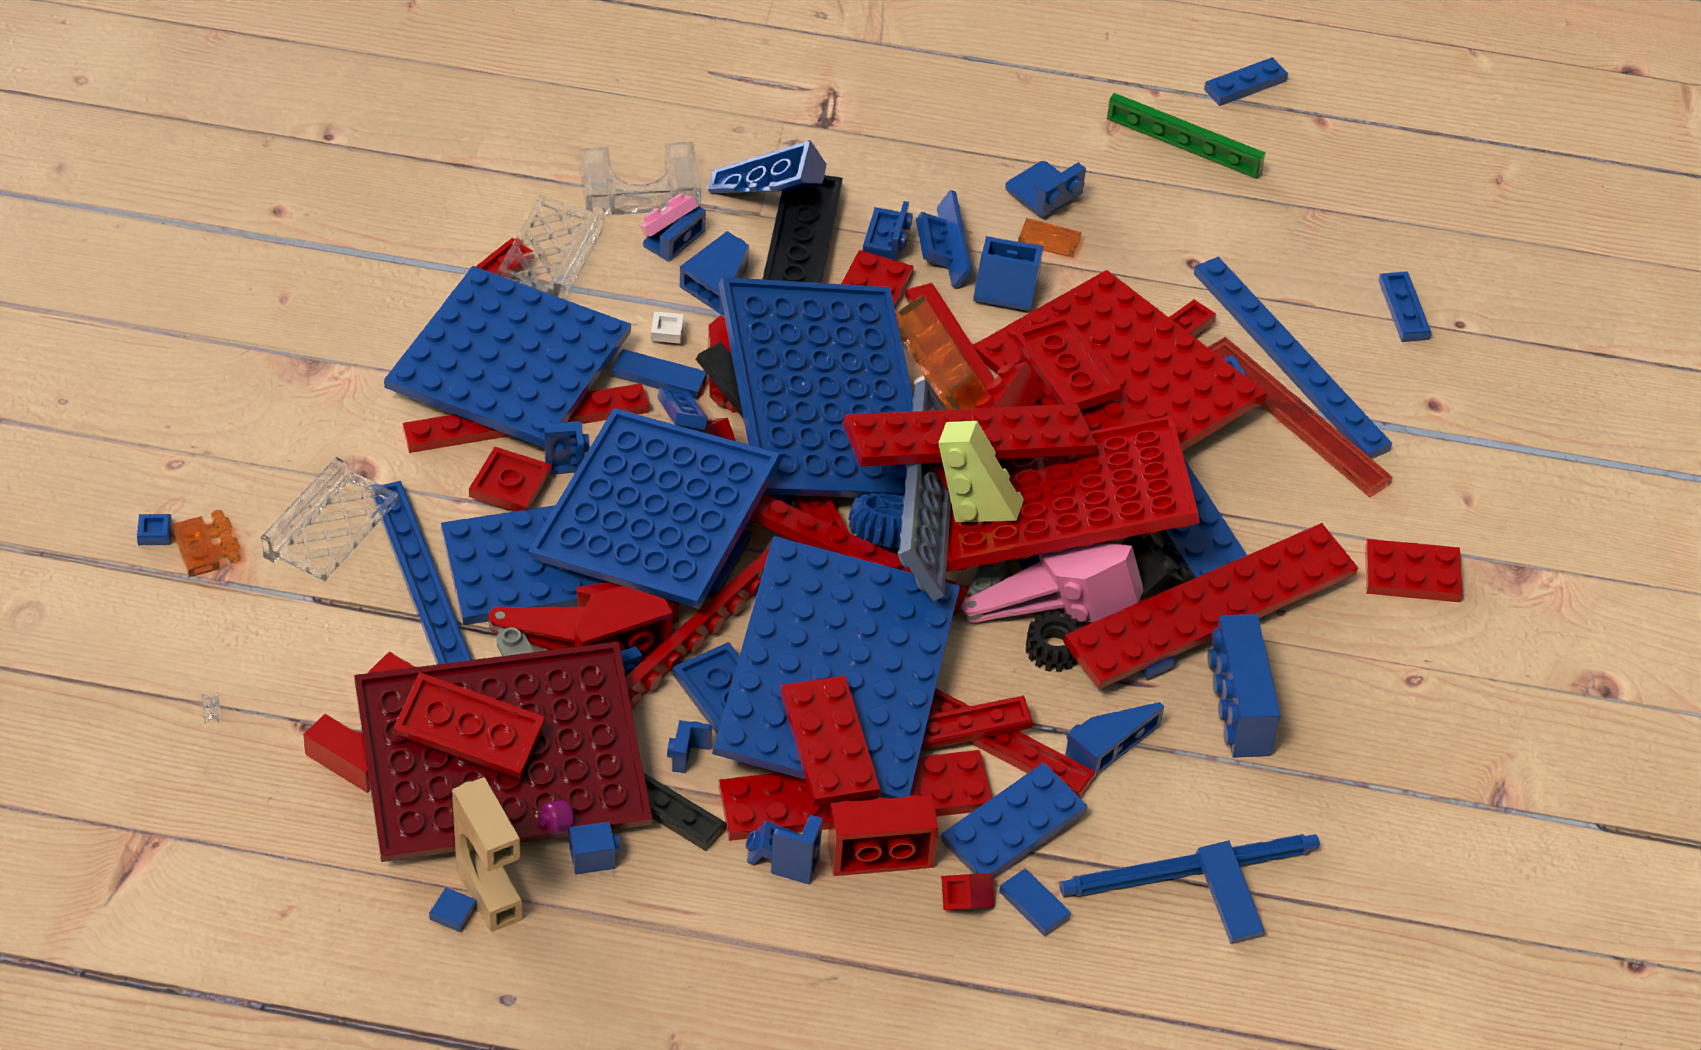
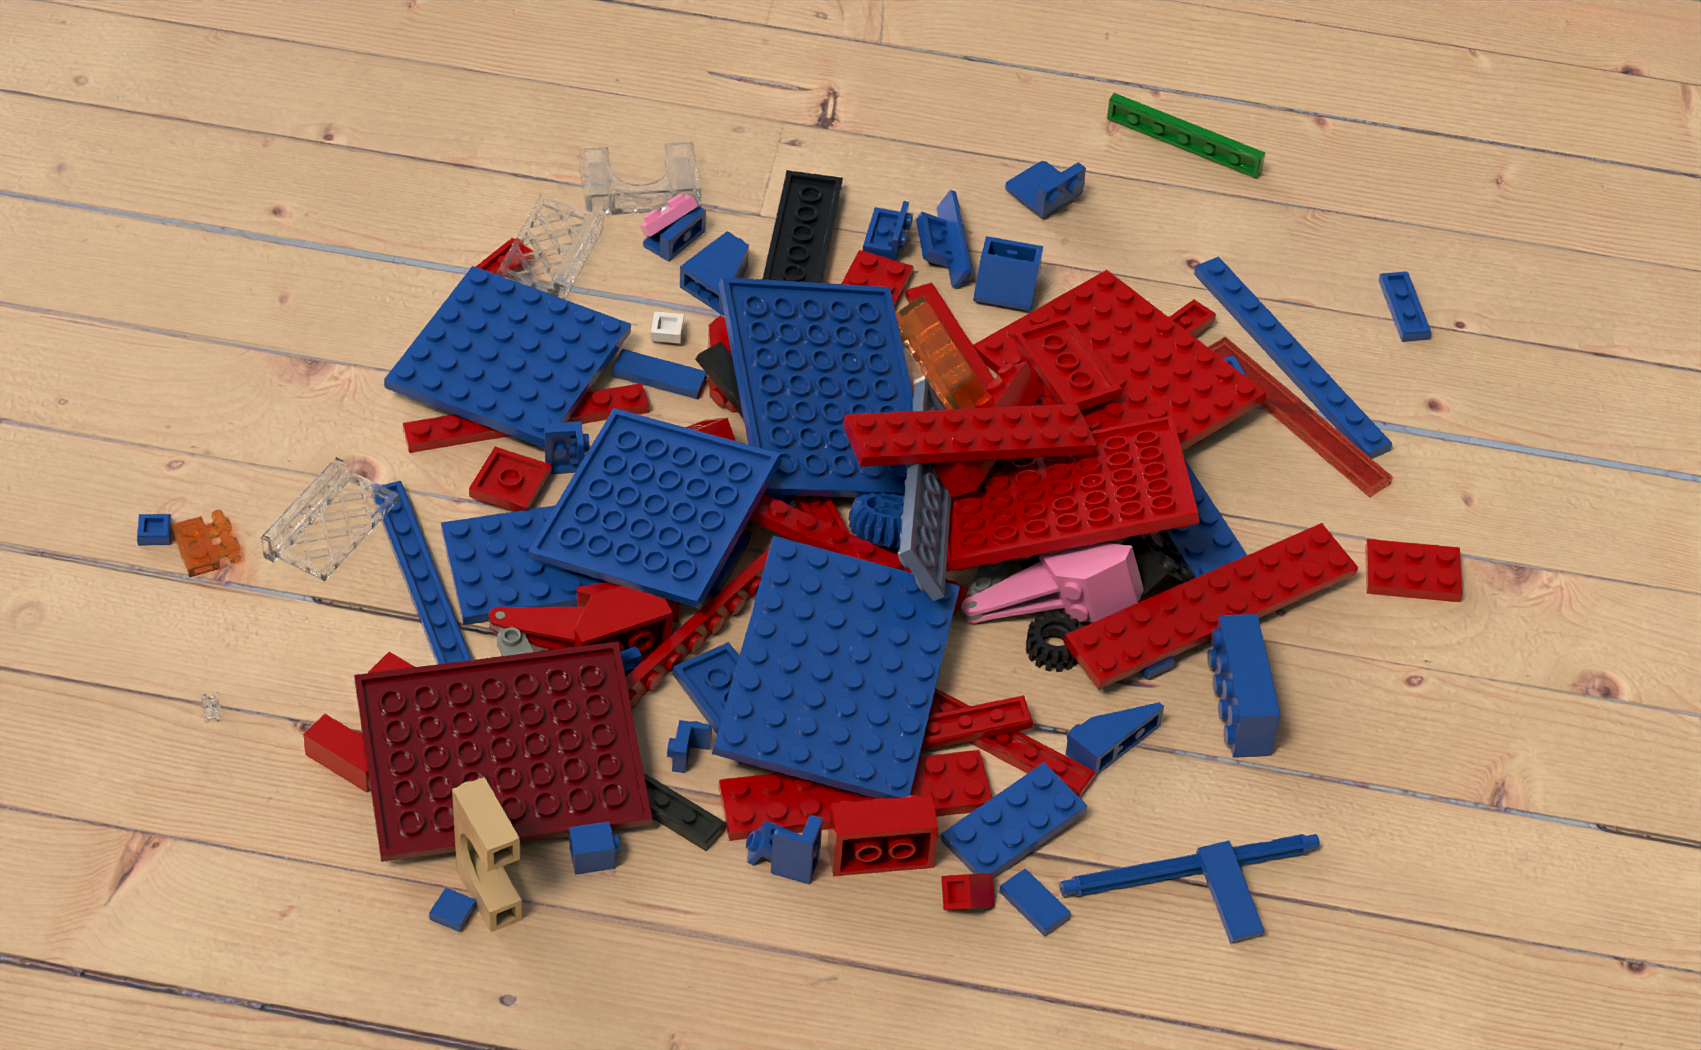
red plate [393,672,545,779] -> none
magenta piece [538,800,575,835] -> none
blue plate [657,386,707,430] -> none
blue wedge [708,140,827,193] -> none
red plate [780,676,880,806] -> none
yellowish green wedge [938,421,1024,523] -> none
clear orange tile [1018,218,1082,258] -> none
blue plate [1204,57,1288,106] -> none

